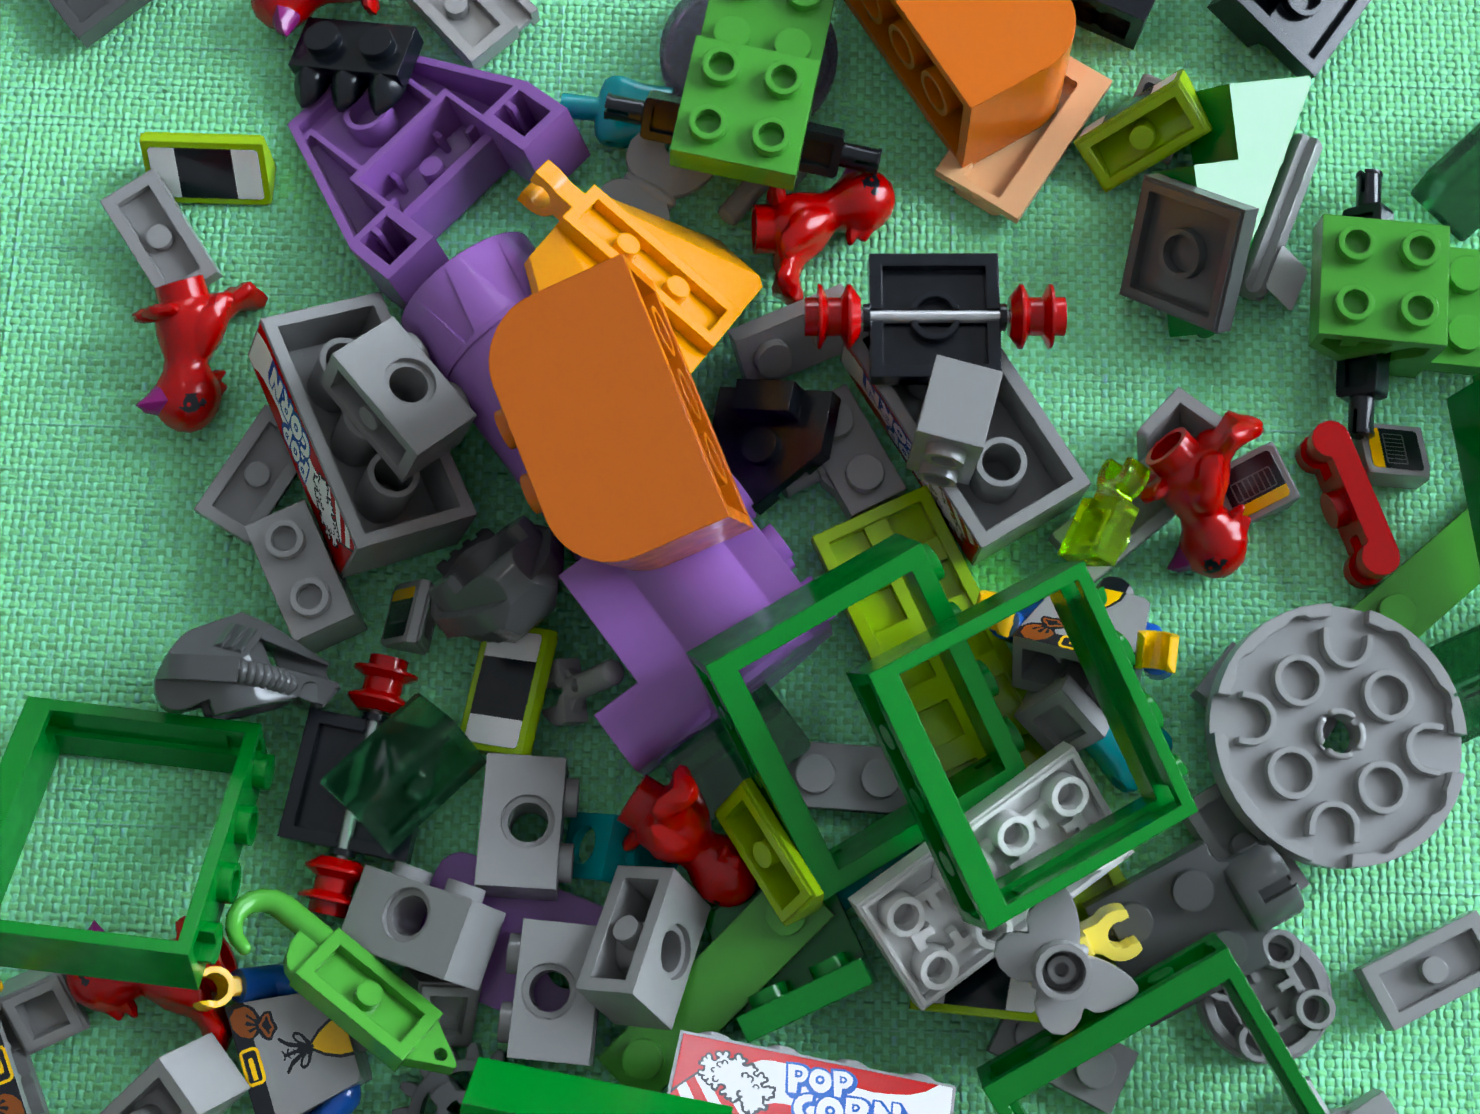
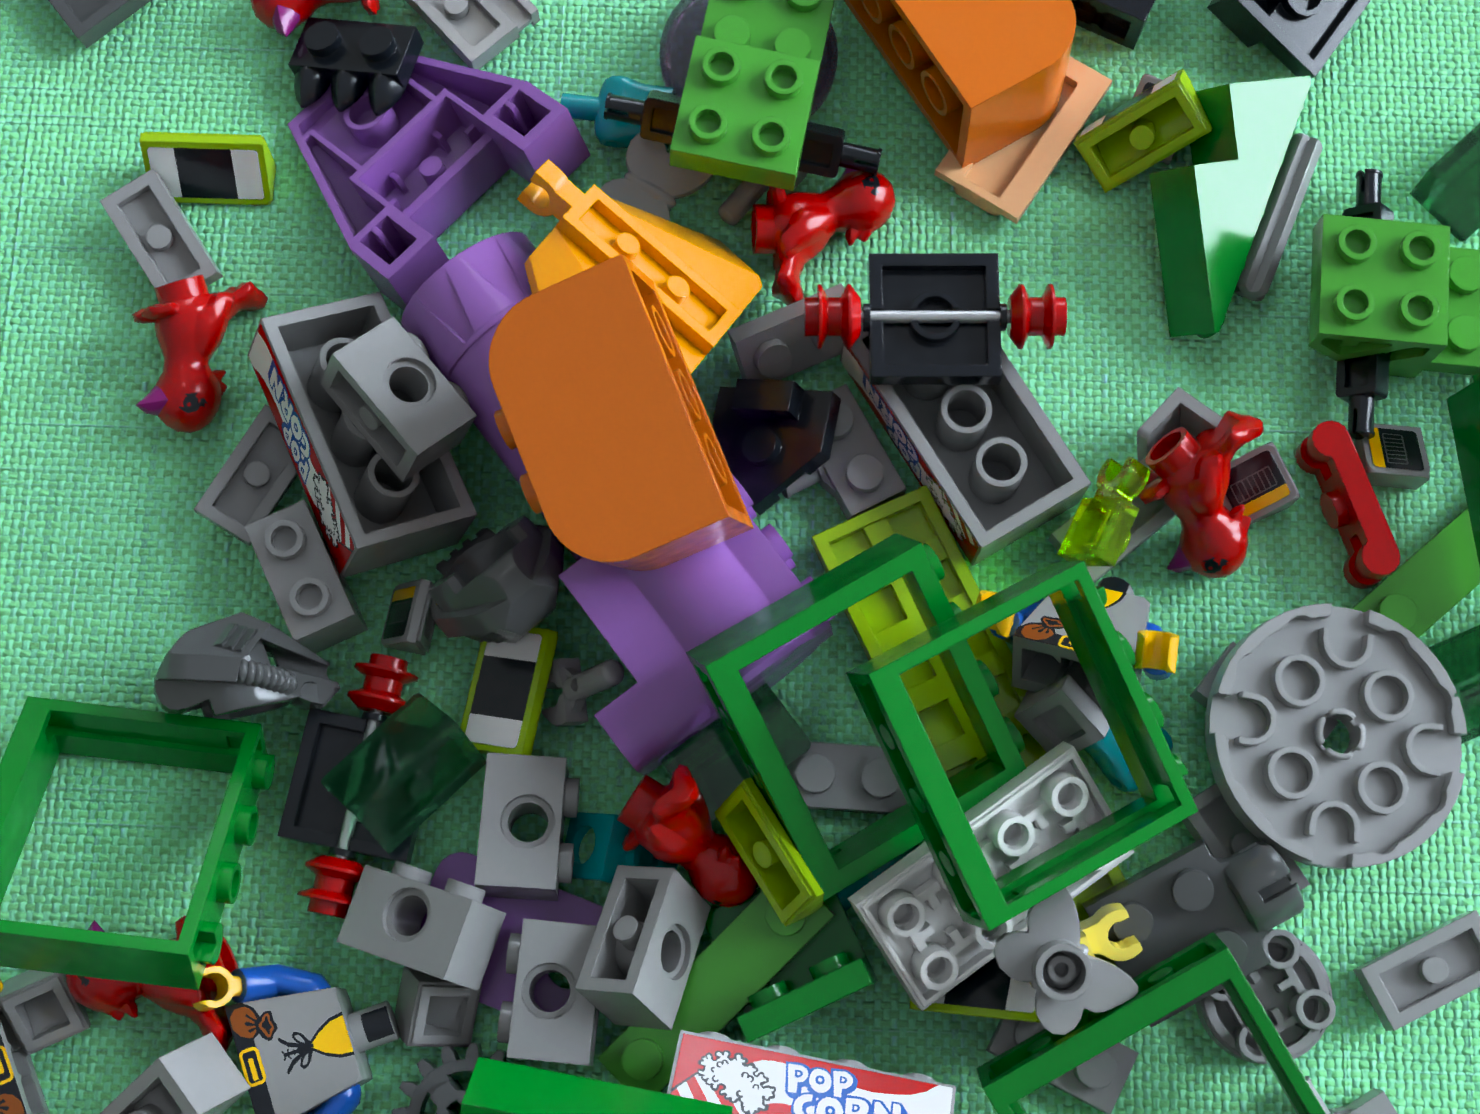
bright green plate [225,888,457,1075] -> none
light grey brick [905,355,1003,487] -> none
dark grey tile [1120,173,1259,334] -> none
white sticker [1266,246,1307,310] -> none

